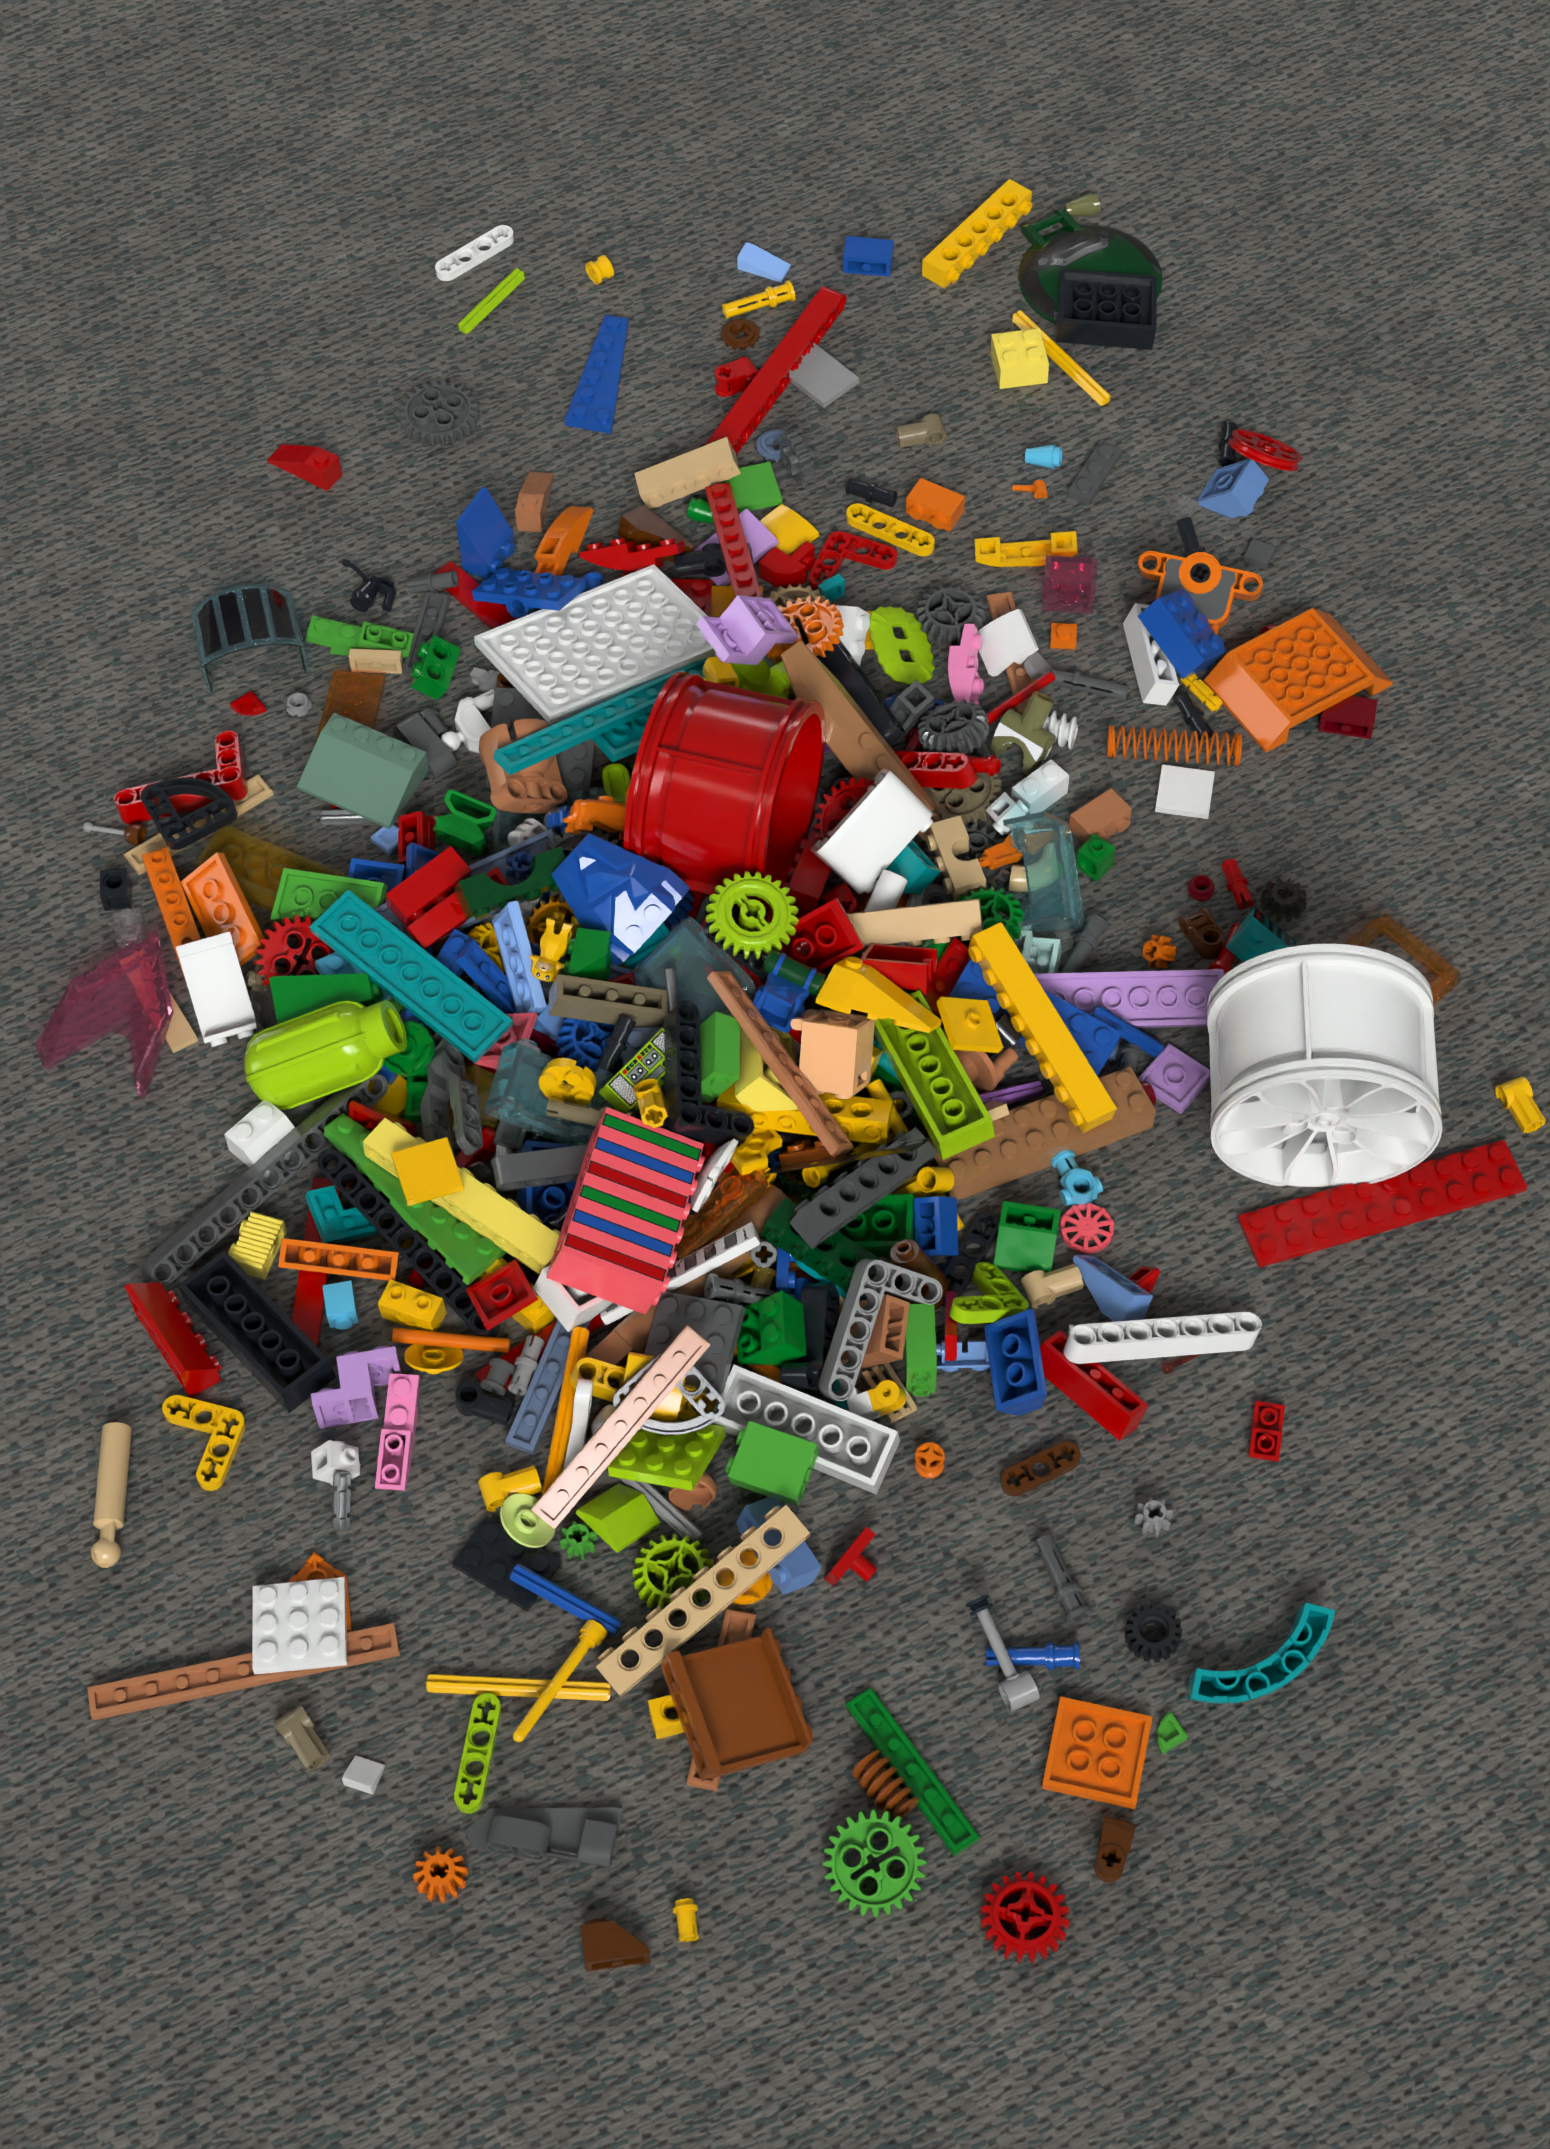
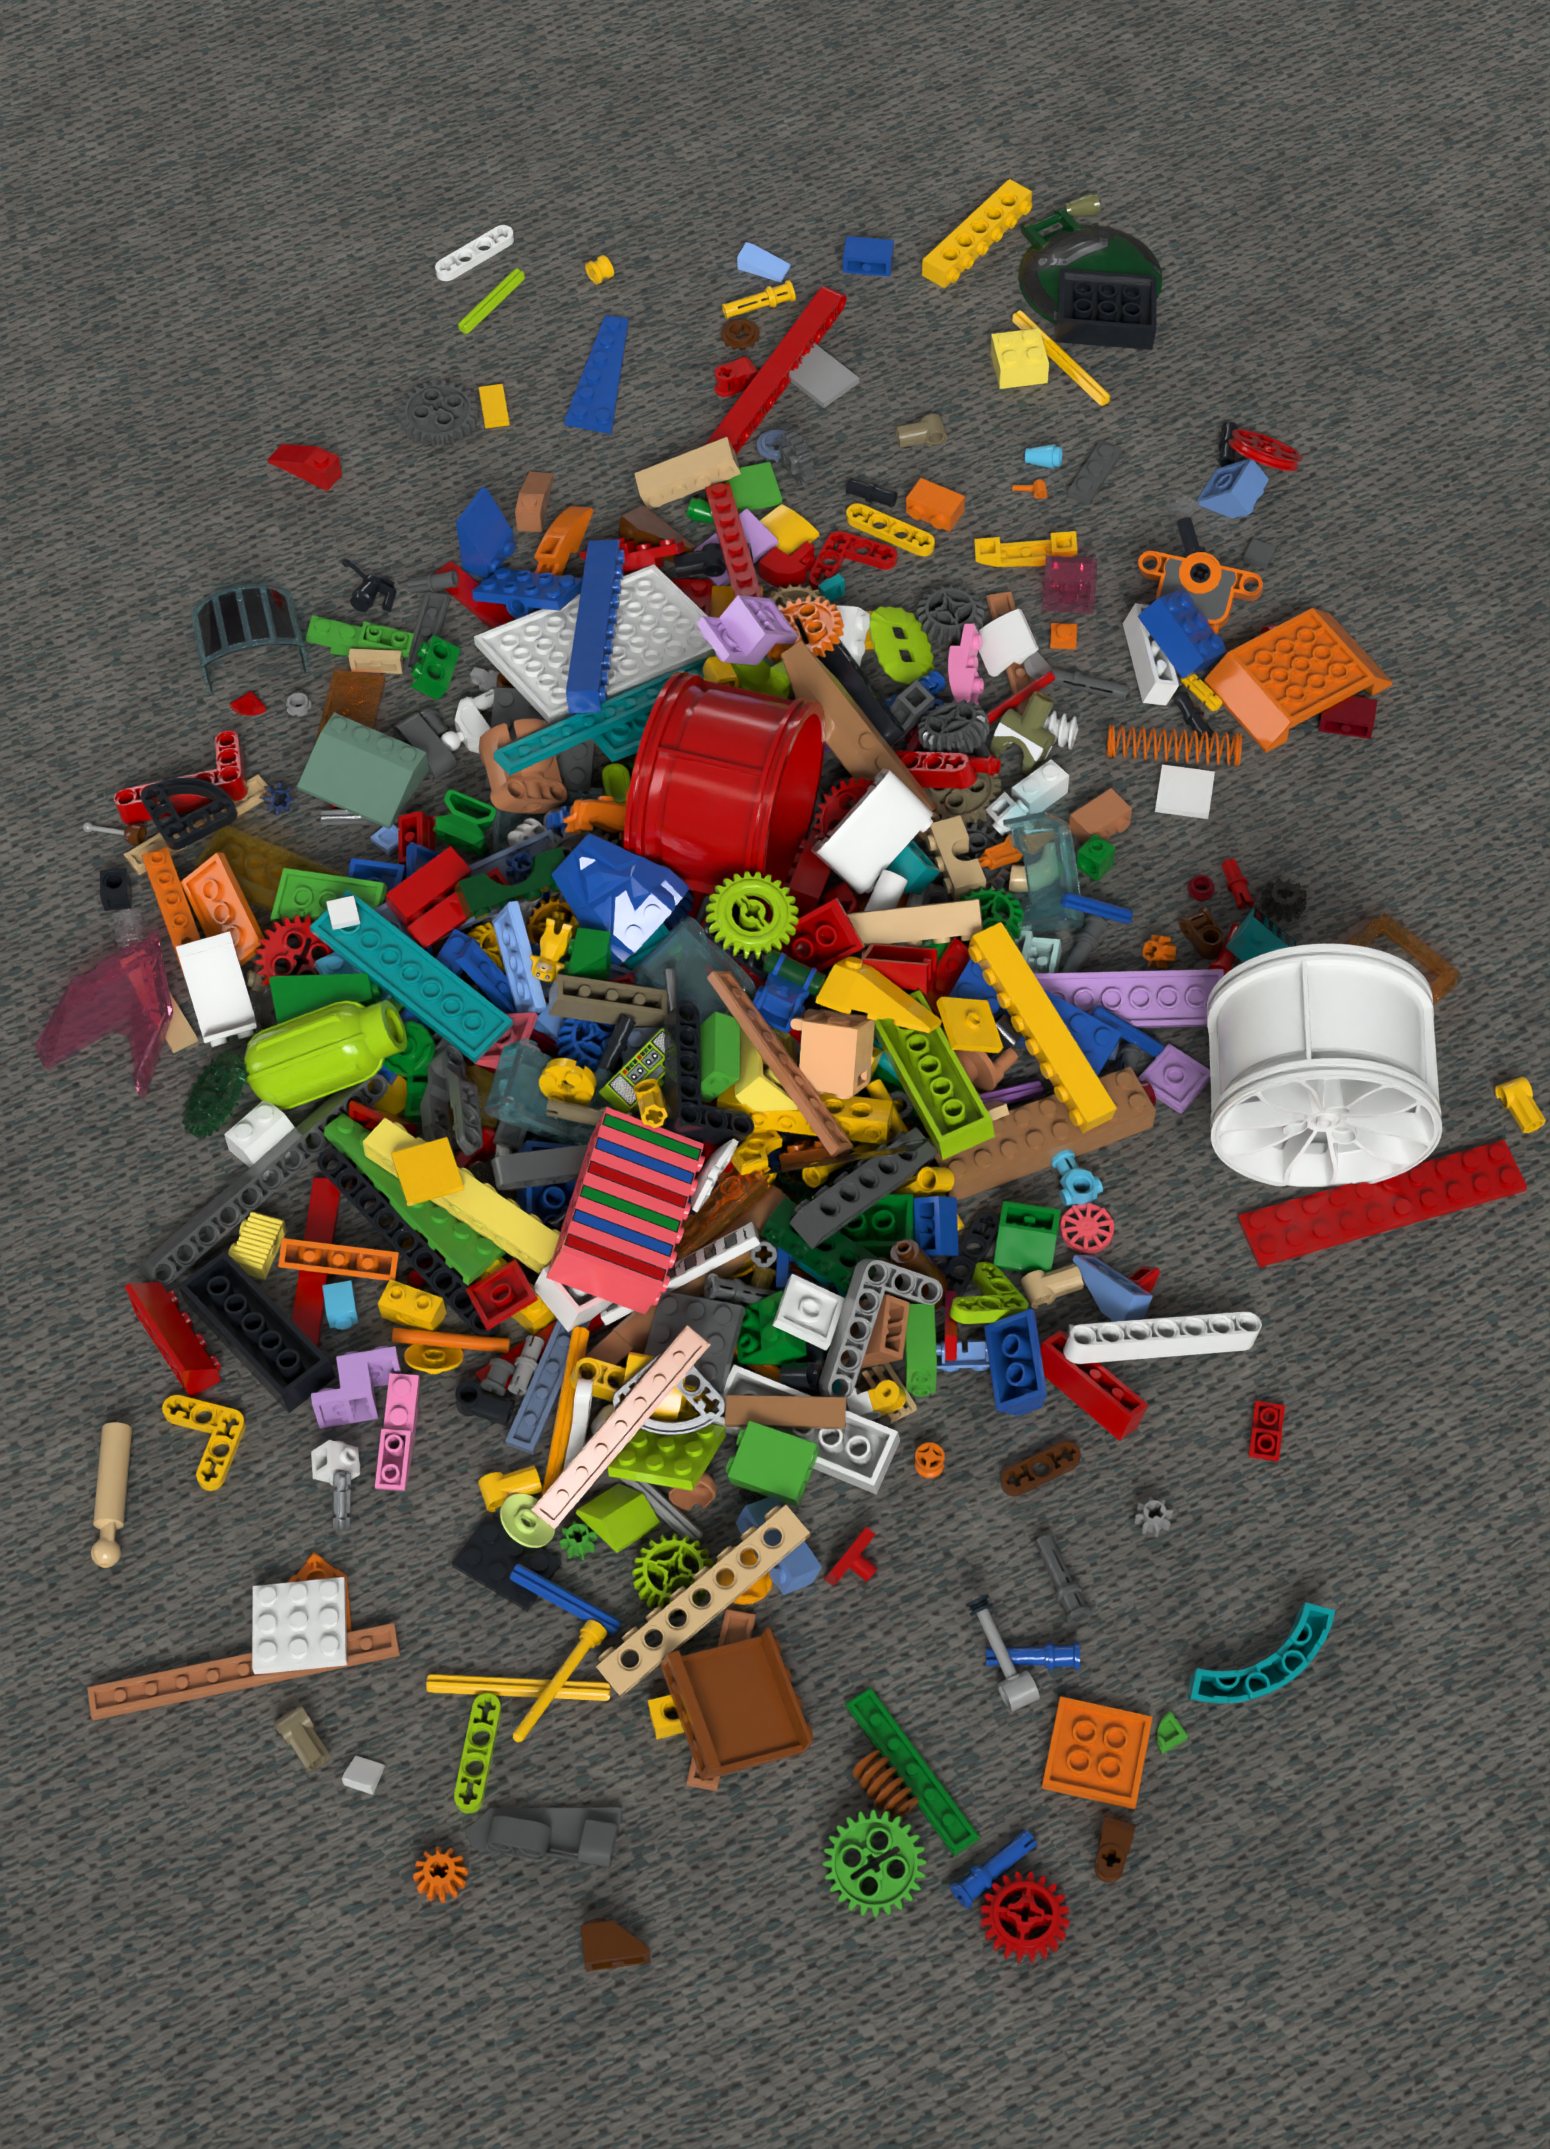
teal plate [305,1185,378,1244] -> none
yellow pin [672,1898,699,1942] -> none
black tyre [1125,1602,1182,1663] -> none
clear red hinge [1162,1354,1202,1374] -> none
none -> clear green gear [181,1051,249,1139]
none -> dark blue gear [259,782,295,816]
none -> white tile [326,896,360,930]
none -> yellow tile [479,384,510,429]
none -> blue brick [566,540,625,714]
none -> medium nougat tile [725,1395,847,1429]
none -> white tile [772,1274,845,1350]
none -> blue bush [911,670,946,697]
none -> blue pin [949,1829,1037,1909]
none -> blue axle [1060,892,1133,924]

